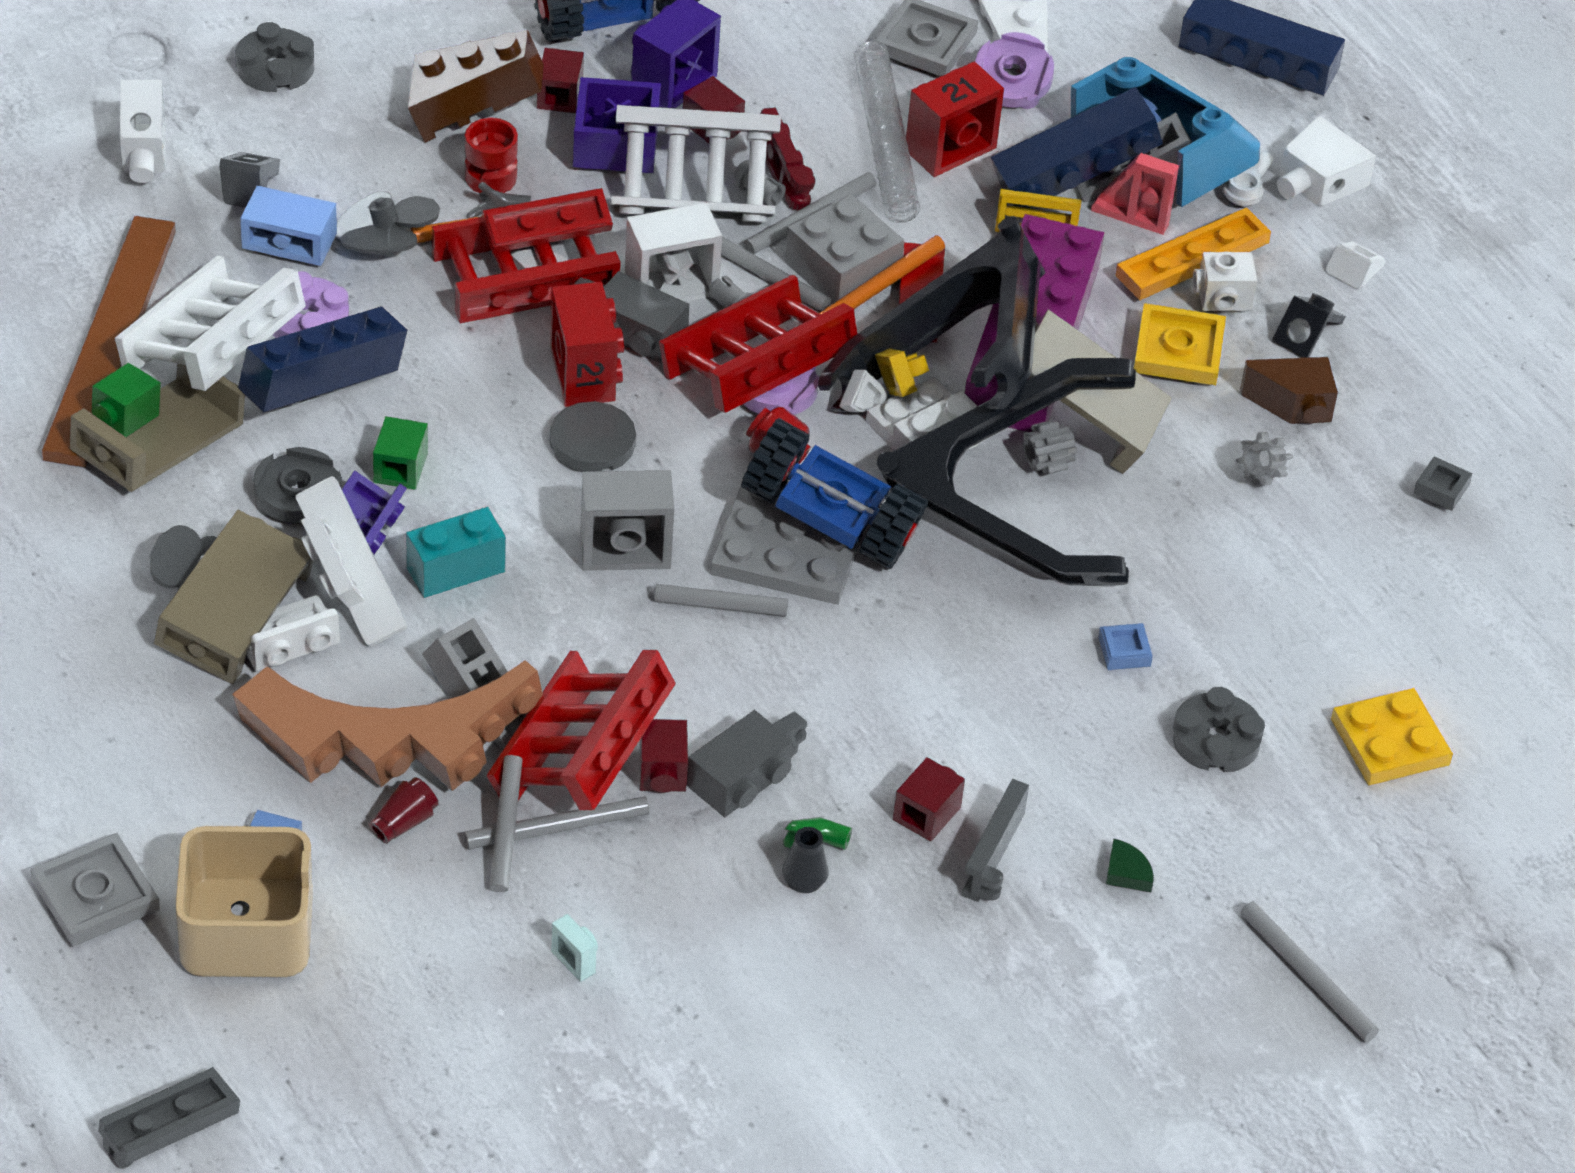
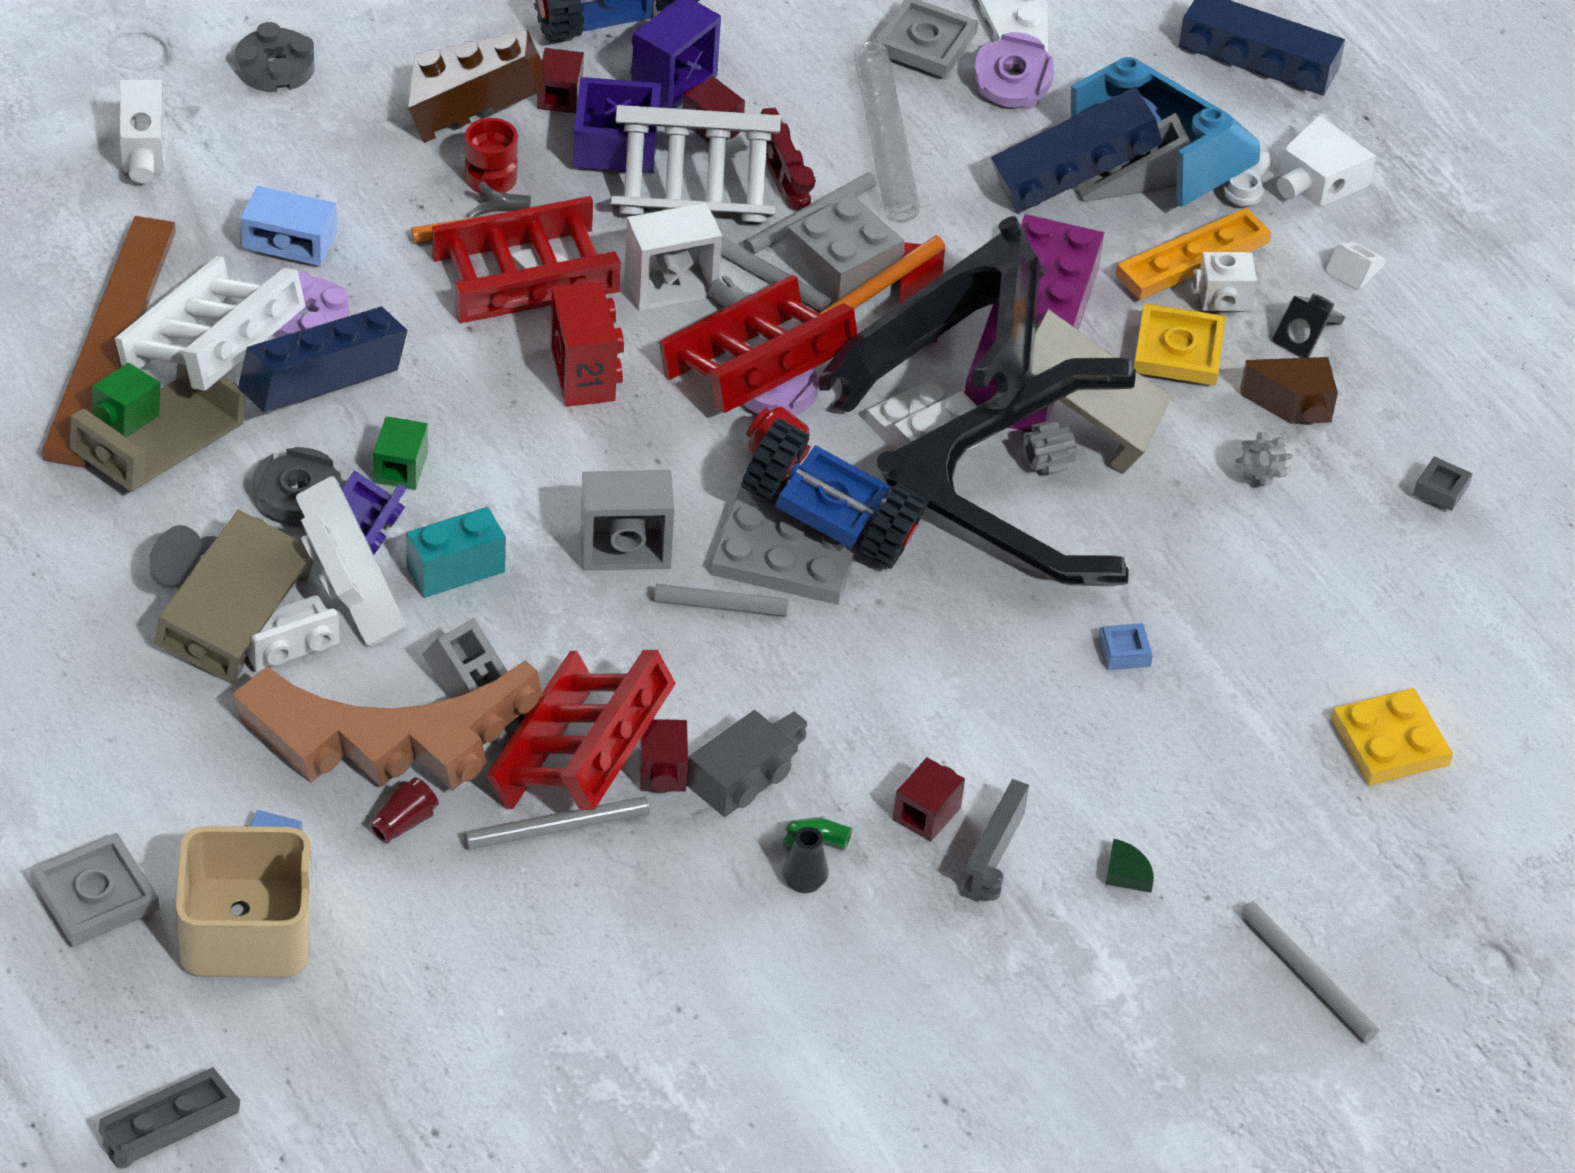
dark grey slope [219,152,280,208] -> none
dark grey piece [335,191,440,254] -> none
red tile [481,188,613,254] -> none
light grey bar [490,755,523,892] -> none
dark grey tile [550,401,636,472] -> none
light aqua plate [551,914,598,982] -> none
dark grey hinge [575,271,690,364] -> none
light grey pin [734,160,786,206] -> none
white tile [839,370,889,412] -> none
yellow tile [875,349,930,397] -> none
red brick [905,61,1004,177] -> none
yellow tile [995,189,1081,232] -> none
coral wing [1091,153,1179,235] -> none
dark grey plate [1173,687,1265,772] -> none

